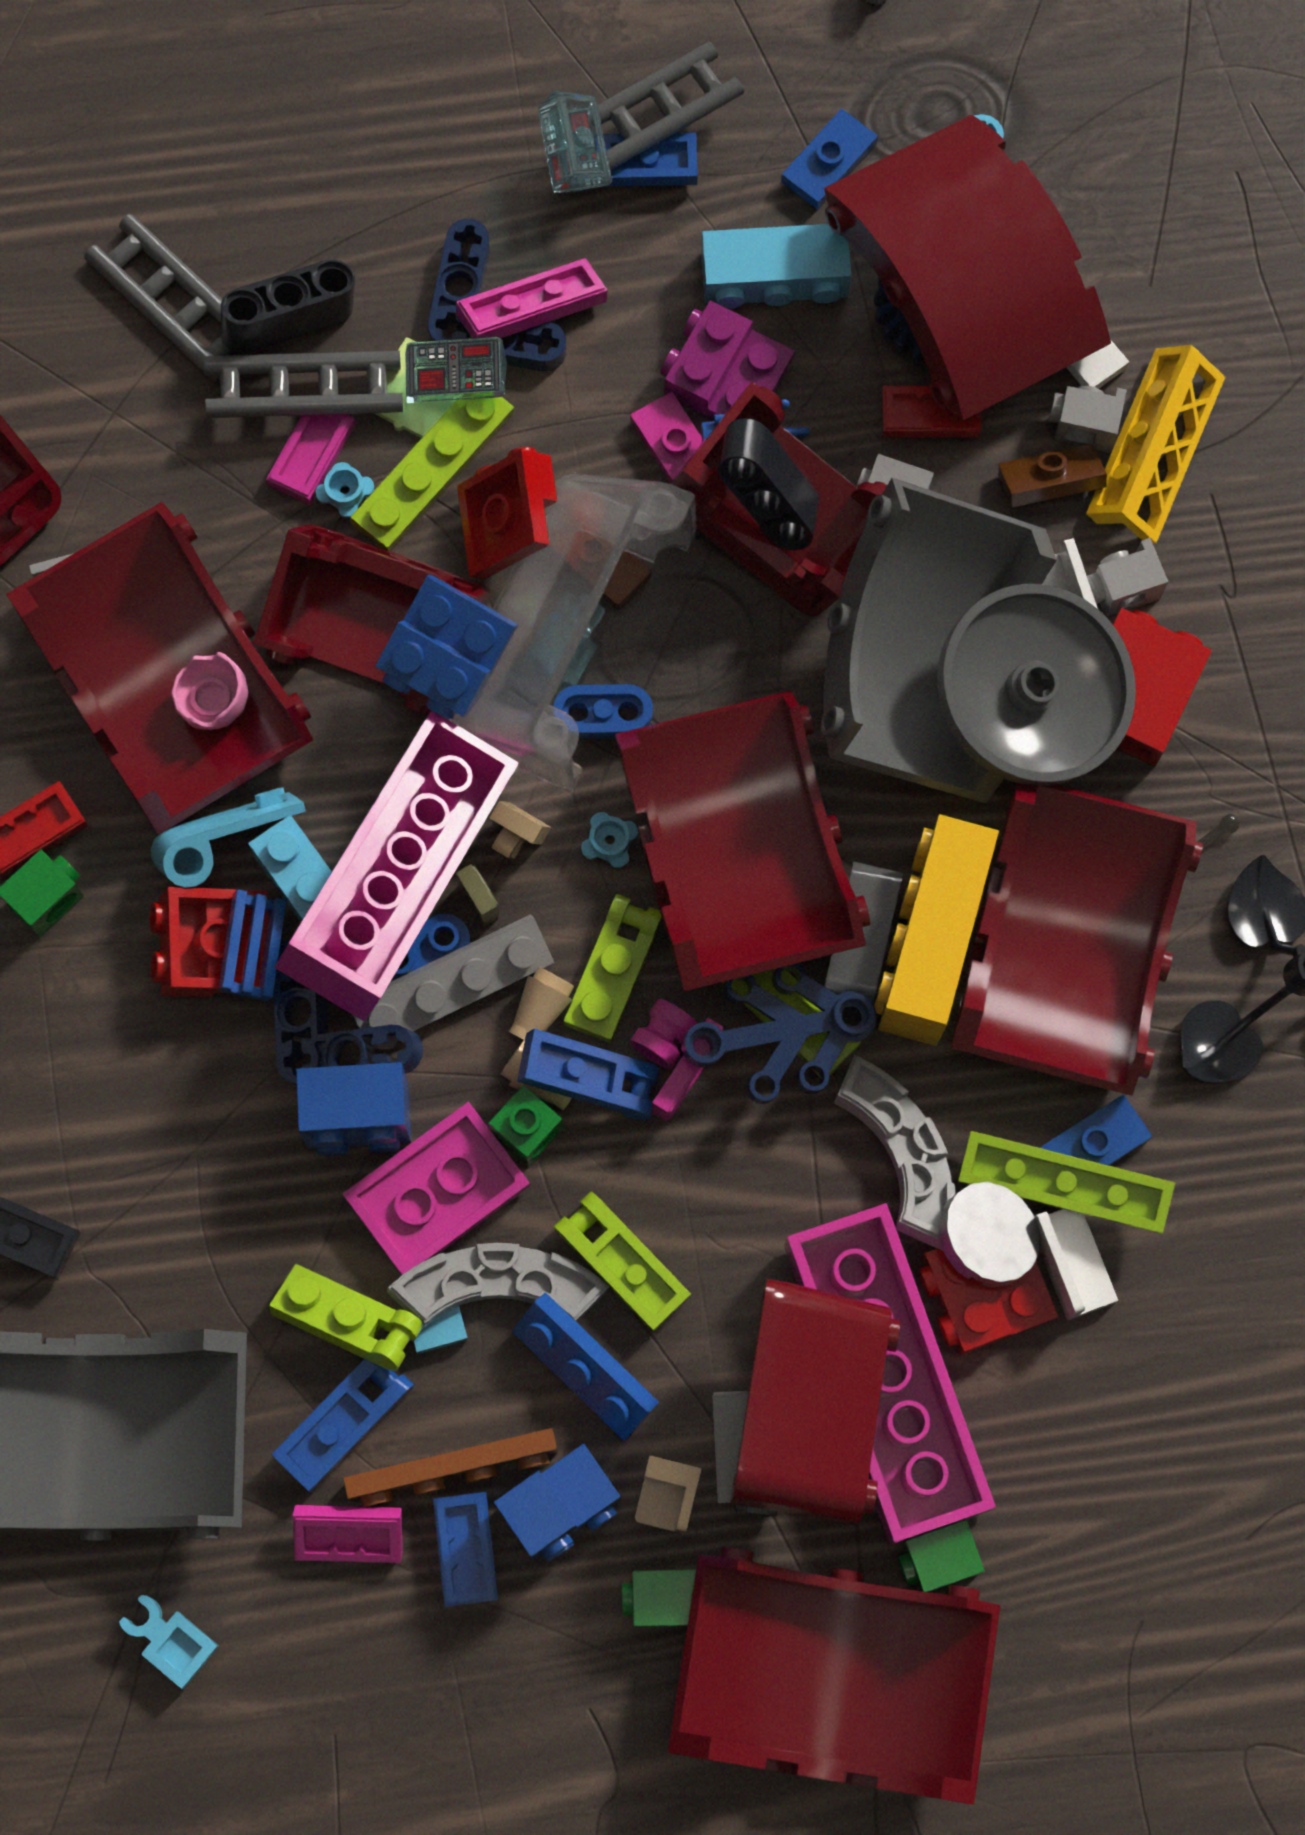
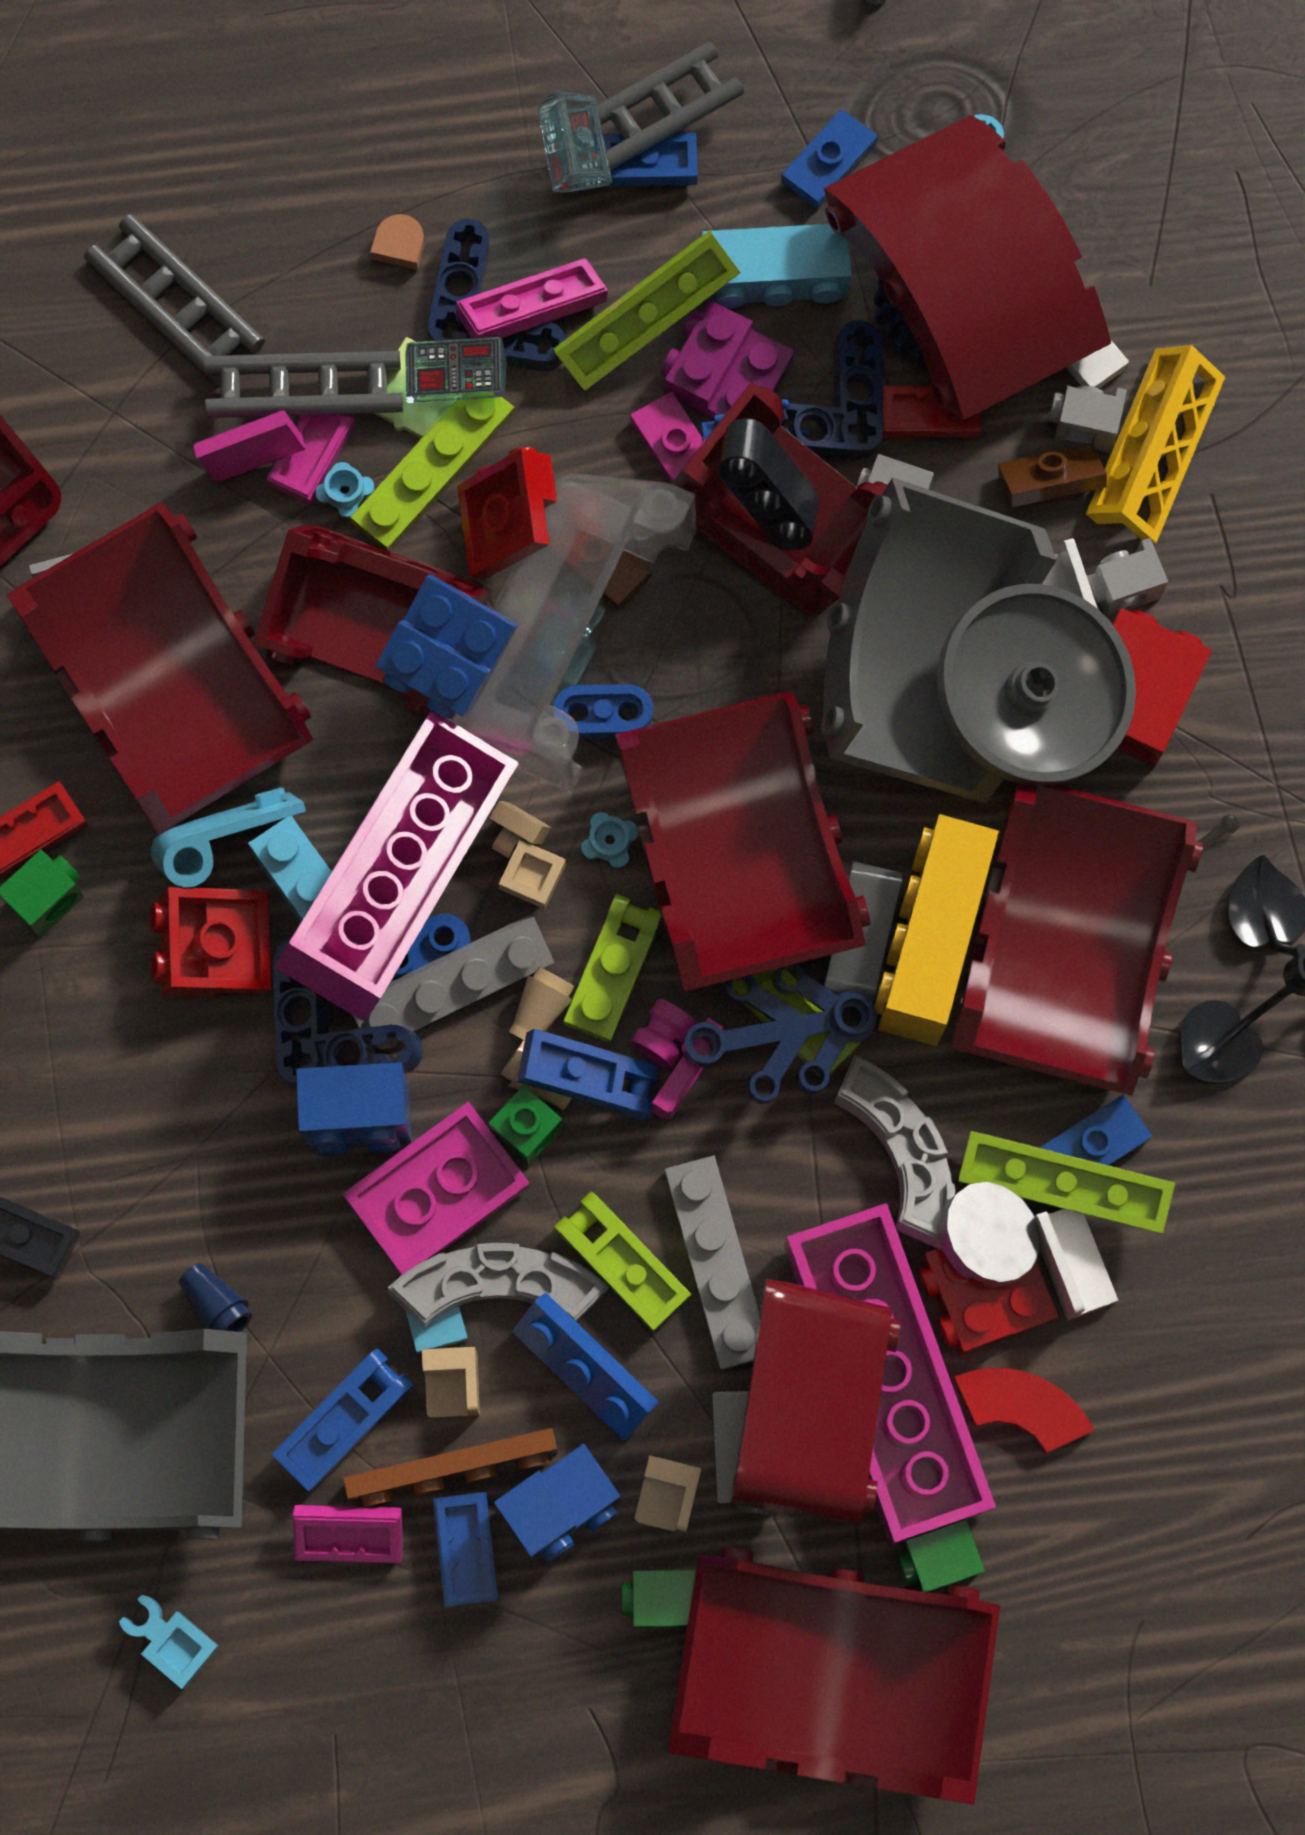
bright pink hair [171,652,248,730] -> none
blue tile [218,889,287,1001] -> none
black beam [221,259,355,353] -> none
lime plate [269,1264,424,1371] -> none
olive tile [456,864,500,927] -> none
none -> dark blue cone [178,1263,252,1332]
none -> dark pink tile [193,410,305,483]
none -> nougat tile [370,214,425,270]
none -> tan panel [422,1347,480,1418]
none -> tan tile [498,840,566,909]
none -> lime plate [554,230,741,391]
none -> light grey plate [664,1155,761,1371]
none -> dark blue beam [781,320,883,460]
none -> red tile [953,1368,1095,1454]

